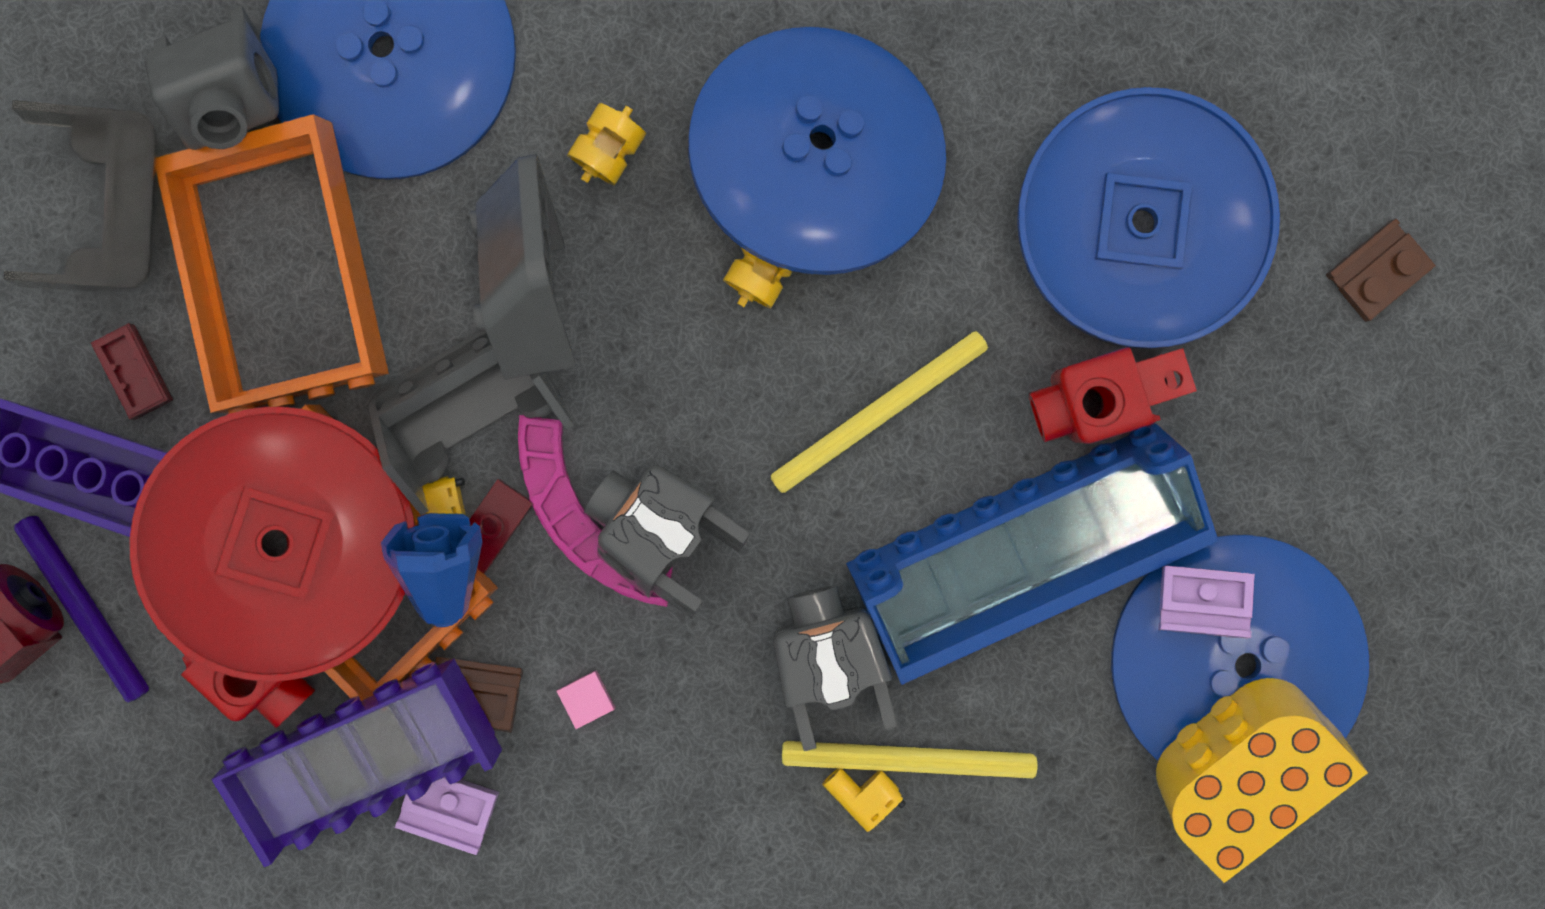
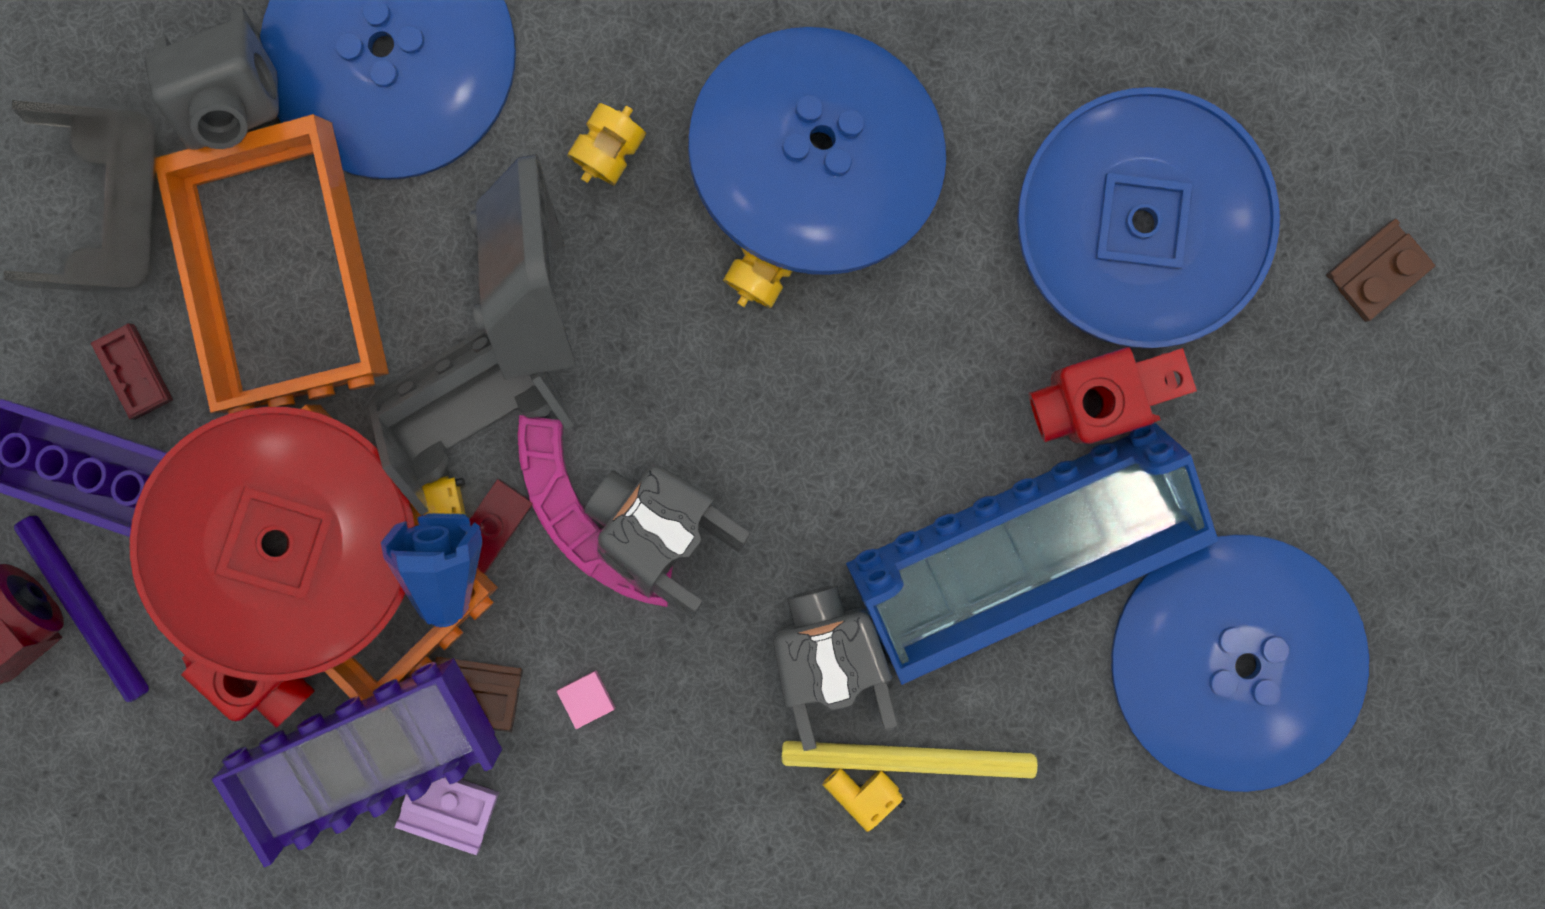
light yellow axle [771,331,988,493] -> none
yellow brick [1156,678,1368,883] -> none
lavender plate [1158,566,1255,639] -> none

